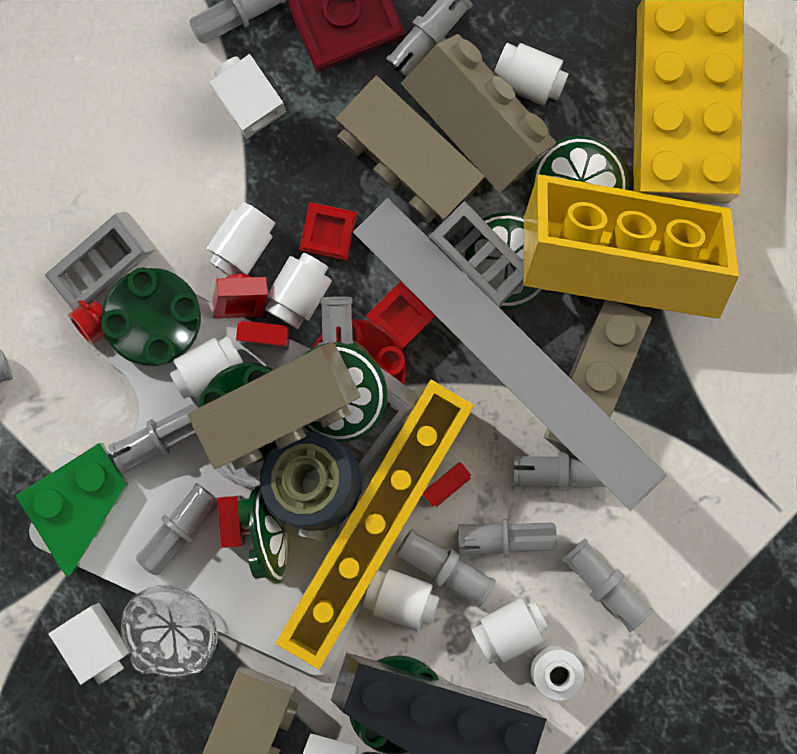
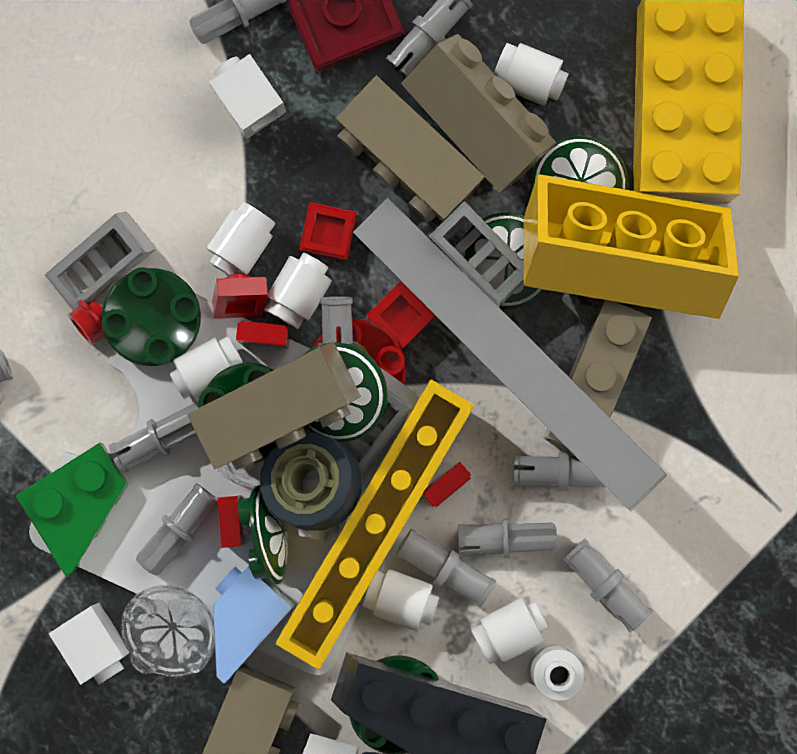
none -> light blue slope [213,566,295,683]

